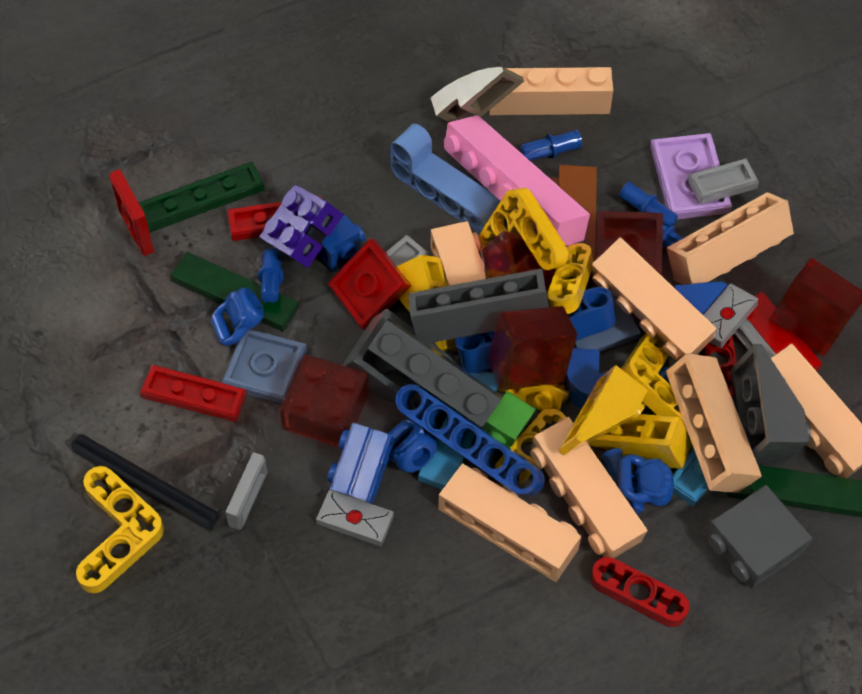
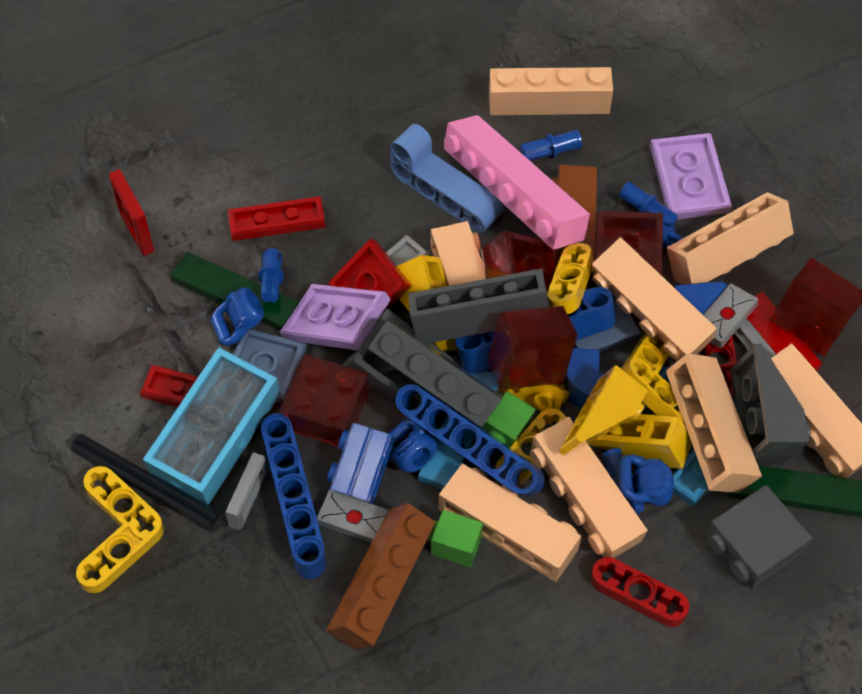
dark green tile [139,162,265,233] -> none
dark purple piece [259,184,344,268] -> none
blue brick [318,215,366,272] -> none
dark tan slope [431,67,524,122] -> none
yellow beam [479,187,568,270] -> none
light grey tile [688,158,759,205] -> none
none -> brick [143,347,281,506]
none -> blue beam [261,414,326,579]
none -> lavender tile [280,284,391,351]
none -> dark orange brick [326,503,435,650]
none -> bright green brick [427,510,483,568]

